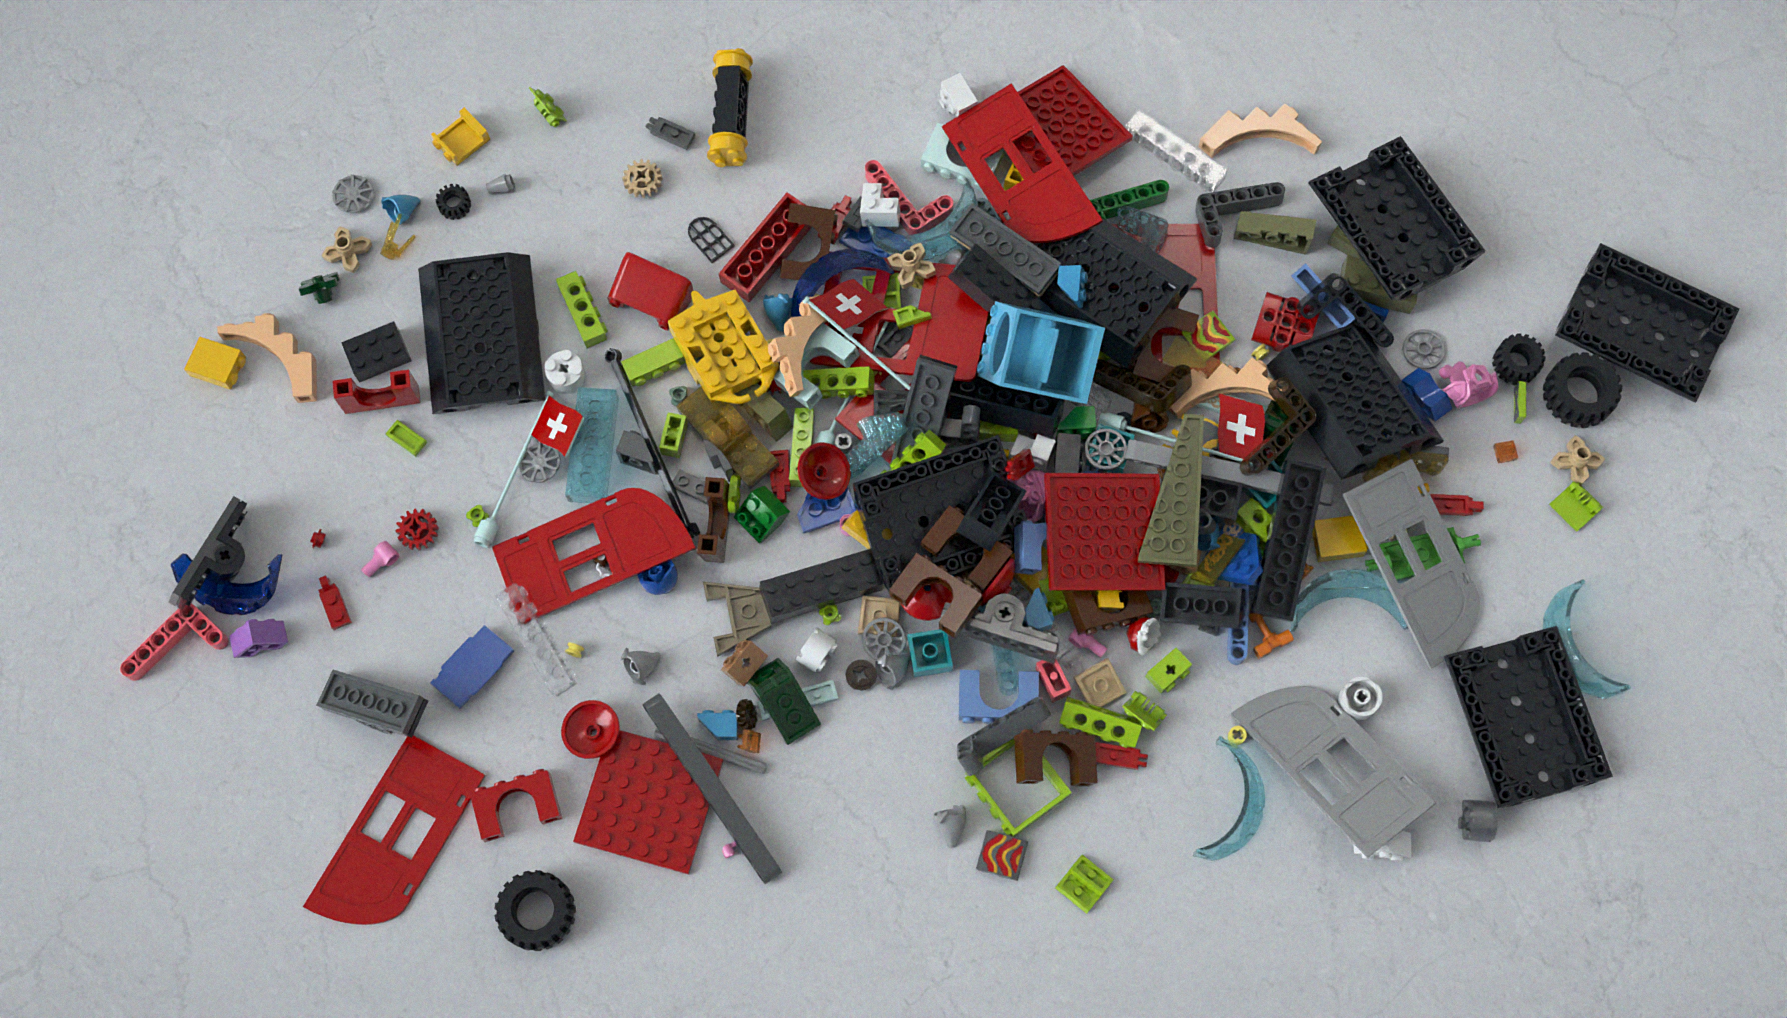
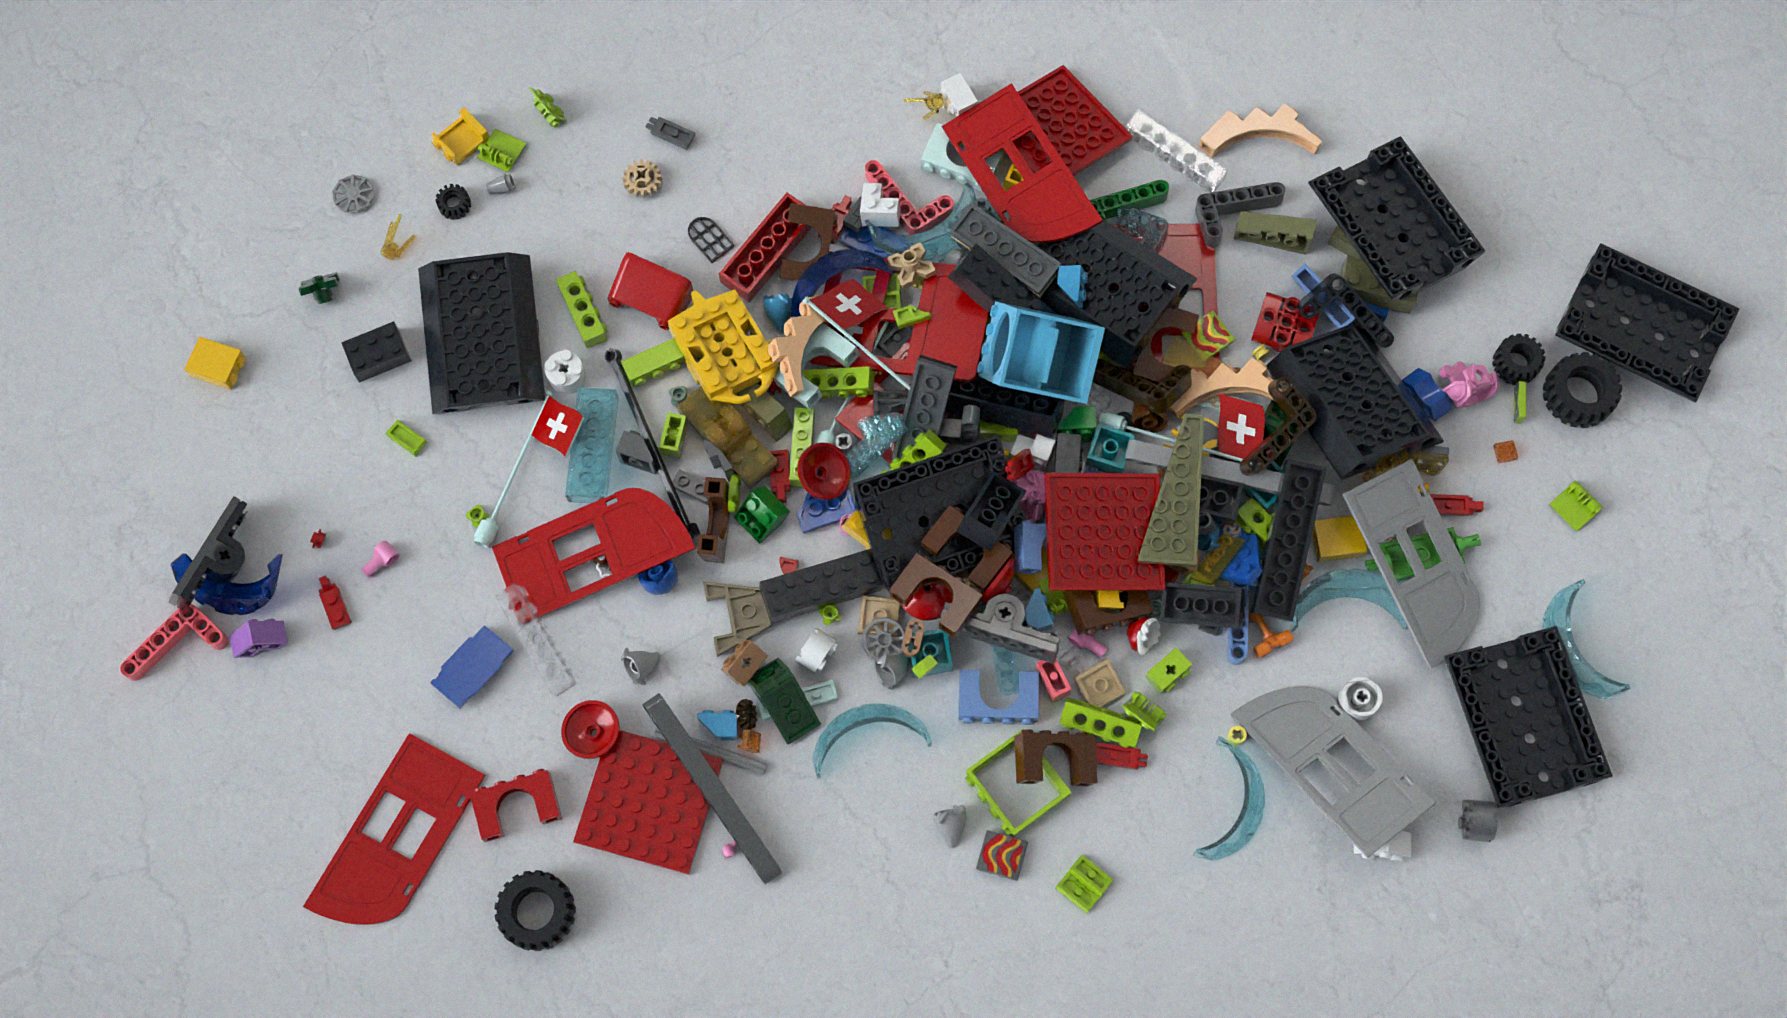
light nougat arch [217,313,317,403] -> none
dark grey piece [316,670,428,738] -> none
tan plant [322,226,372,273] -> none
red arch [333,369,421,414] -> none
dark azure hat [381,194,421,225] -> none
red gear [395,508,439,551] -> none
light grey wheel [519,442,561,483] -> none
light yellow bush [565,642,584,658] -> none
brick [707,48,753,167] -> none
dark brown gear [845,660,877,691] -> none
dark grey beam [957,696,1051,776] -> none
light grey wheel [1084,429,1127,470] -> none
light grey wheel [1402,329,1445,369] -> none
tan plant [1550,435,1605,486] -> none
none -> lime hinge [477,128,526,173]
none -> red tile [779,557,799,574]
none -> clear light blue windscreen [812,703,932,779]
none -> medium nougat beam [902,619,924,657]
none -> clear yellow plant [904,91,944,120]
none -> lime piece [912,654,938,680]

